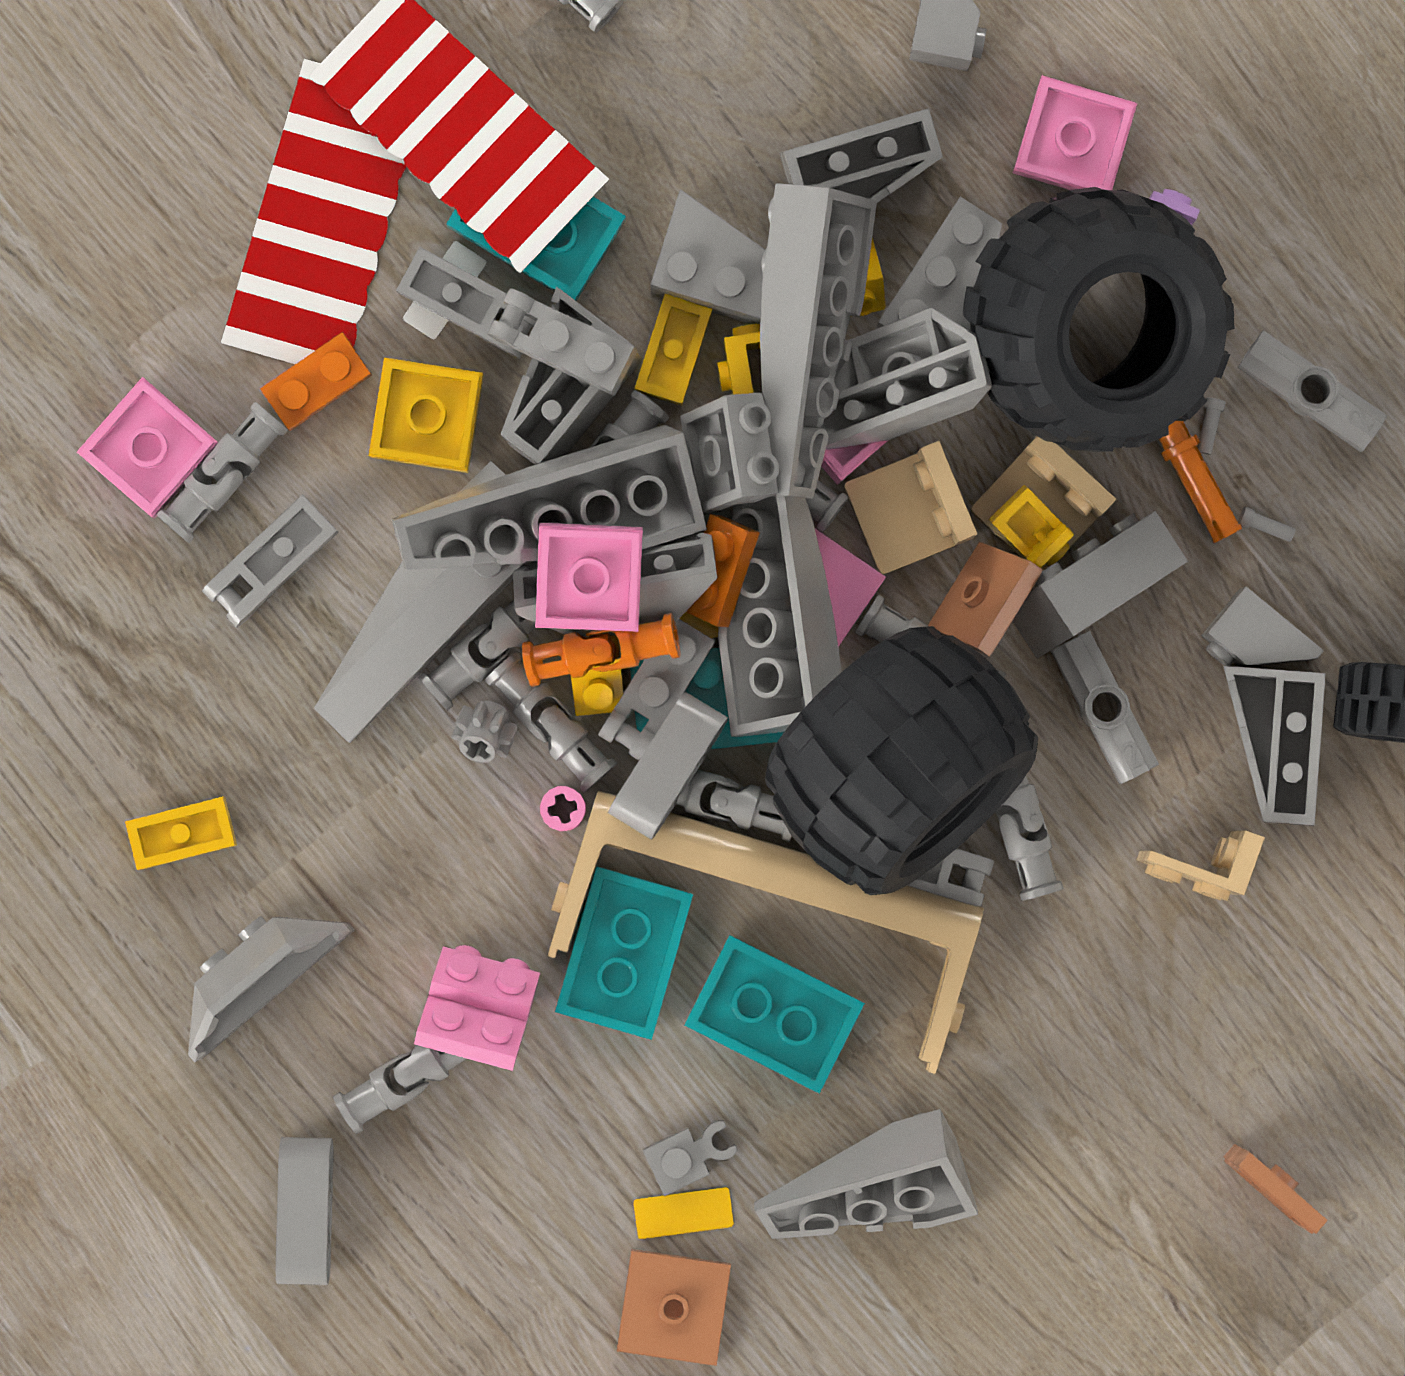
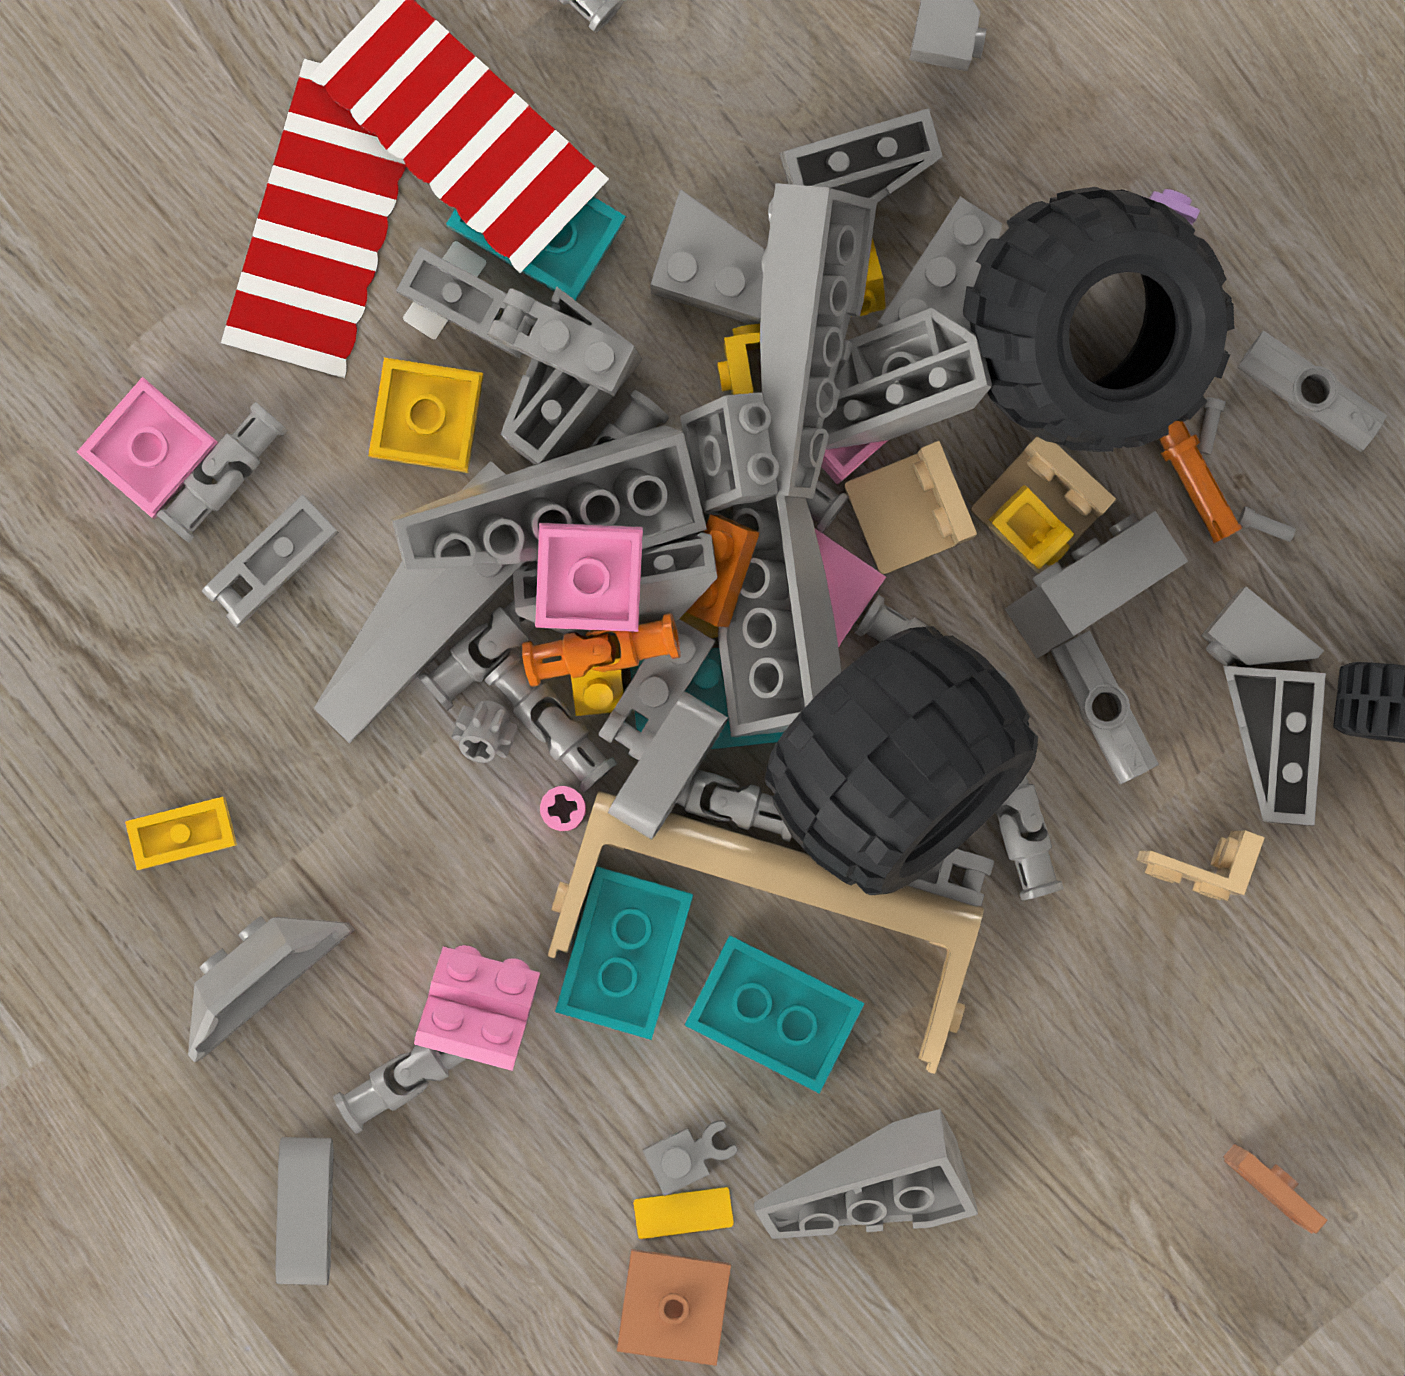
orange plate [260,332,372,431] -> none
yellow plate [634,294,712,406] -> none
nougat plate [928,542,1042,657] -> none
bright pink plate [1013,75,1137,190] -> none

